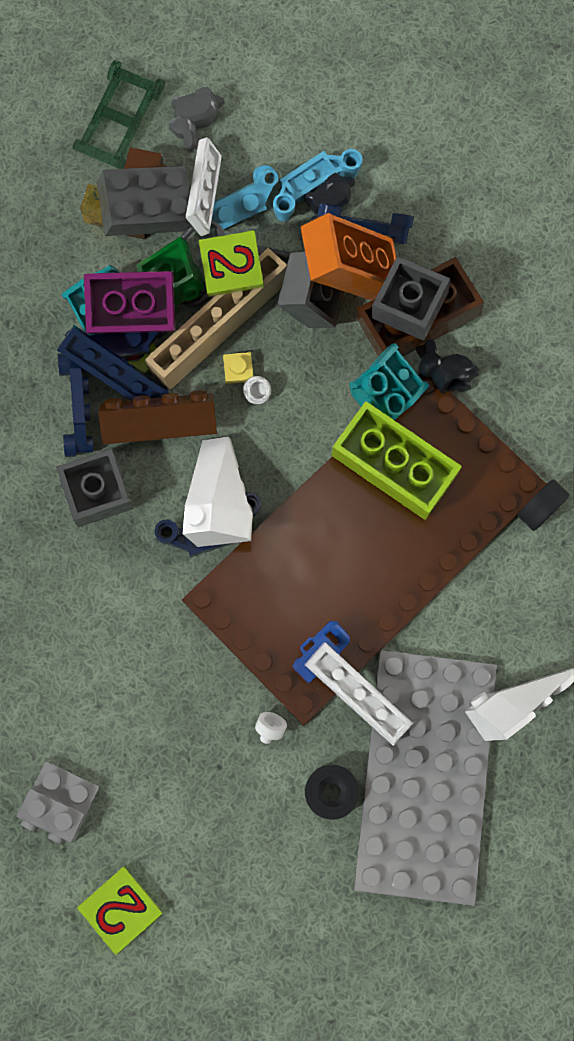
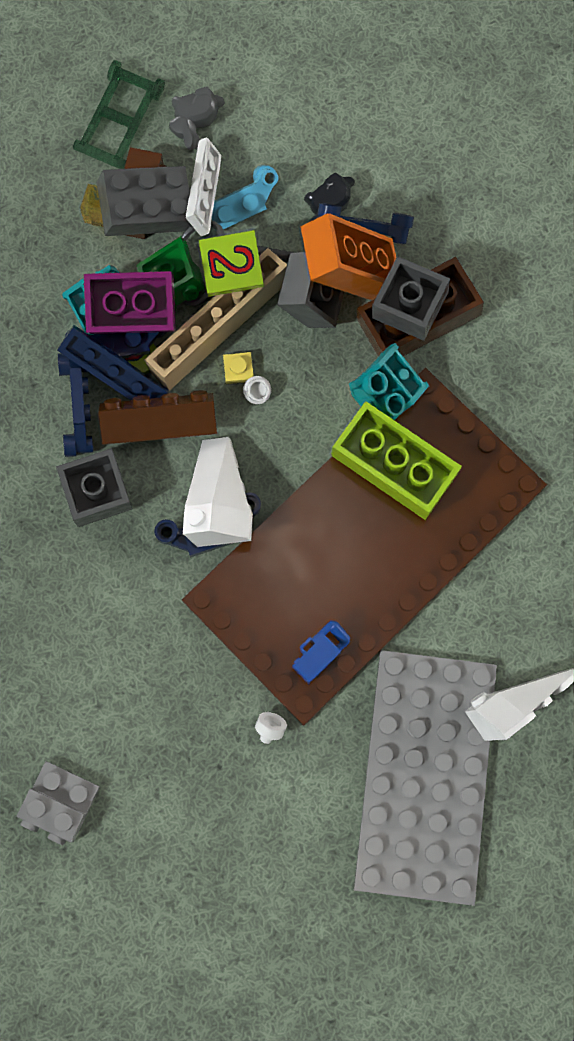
lime tile [77,866,163,955] -> none
medium azure plate [273,149,362,222] -> none
white tile [304,643,413,746] -> none
black tyre [305,765,359,820] -> none
black animal [415,339,479,394] -> none
black tyre [518,479,570,531] -> none

